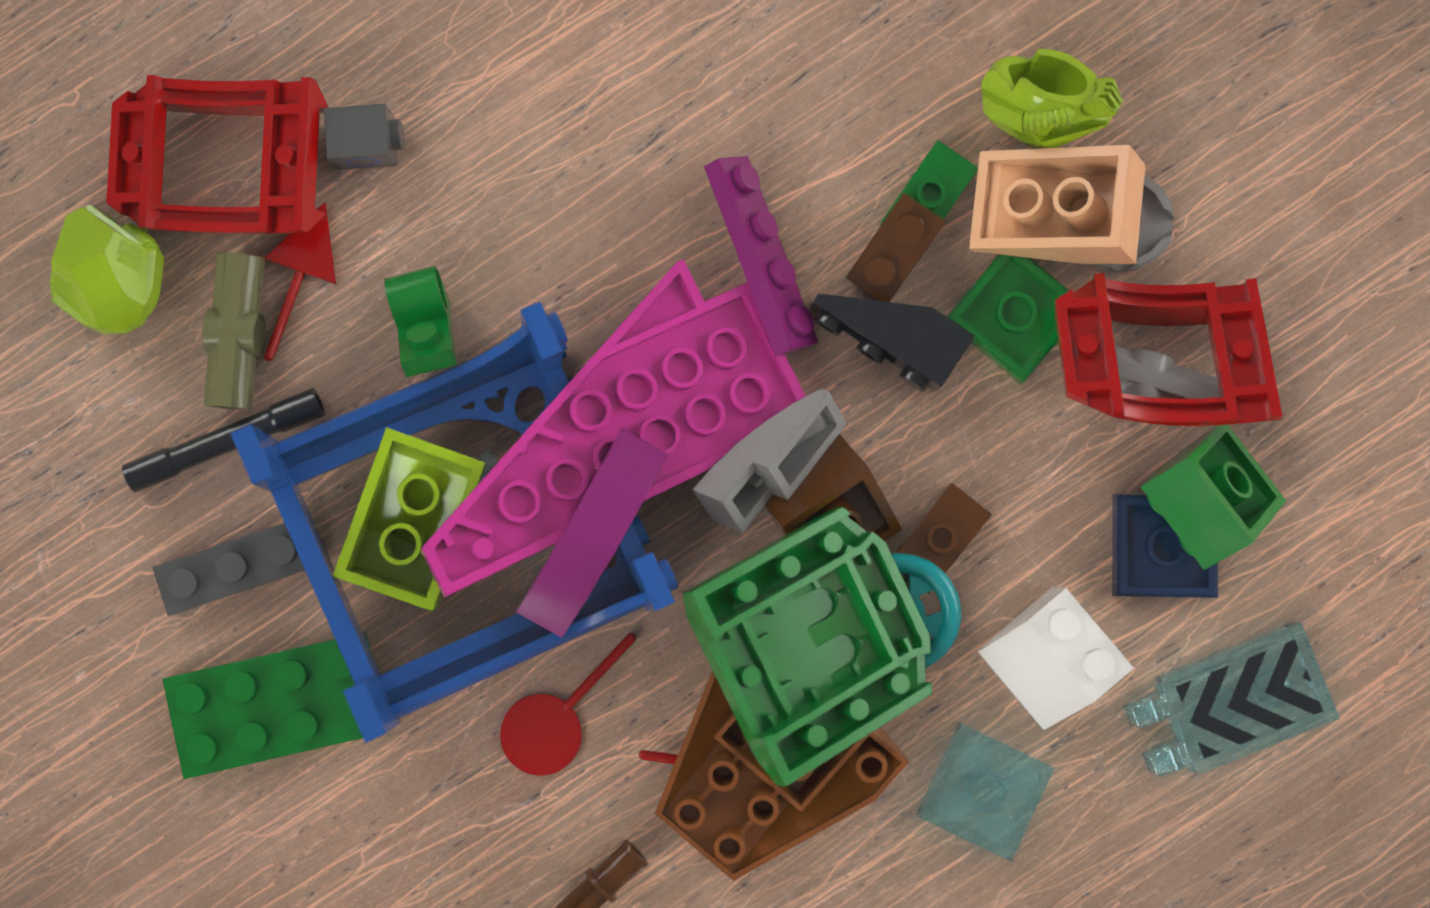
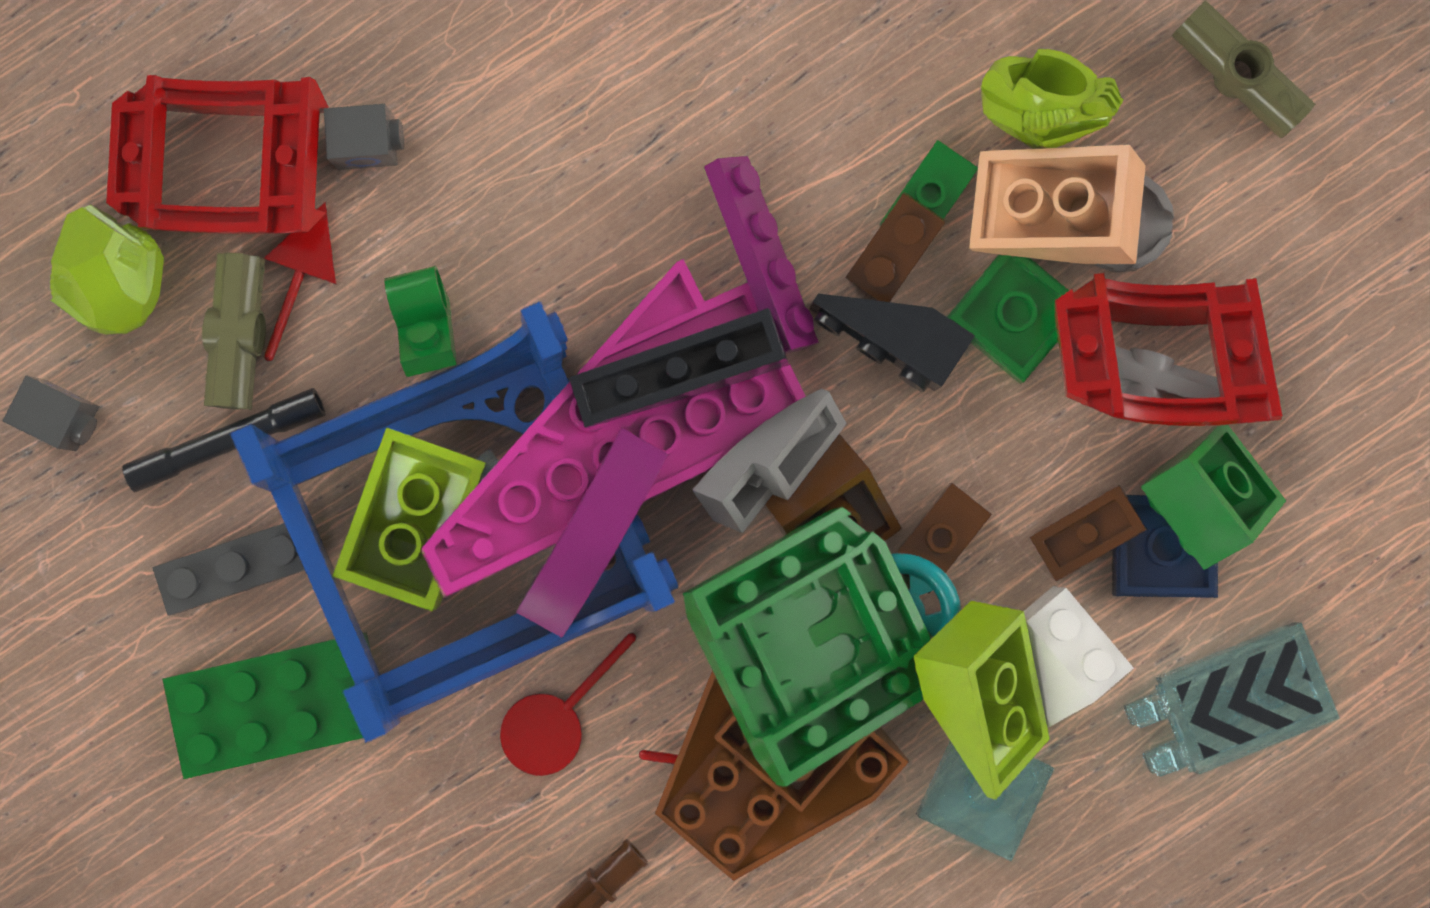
none -> dark grey brick [2,375,100,451]
none -> black slope [569,308,790,428]
none -> lime slope [914,601,1050,799]
none -> reddish brown plate [1029,485,1148,582]
none -> olive piece [1171,0,1316,139]

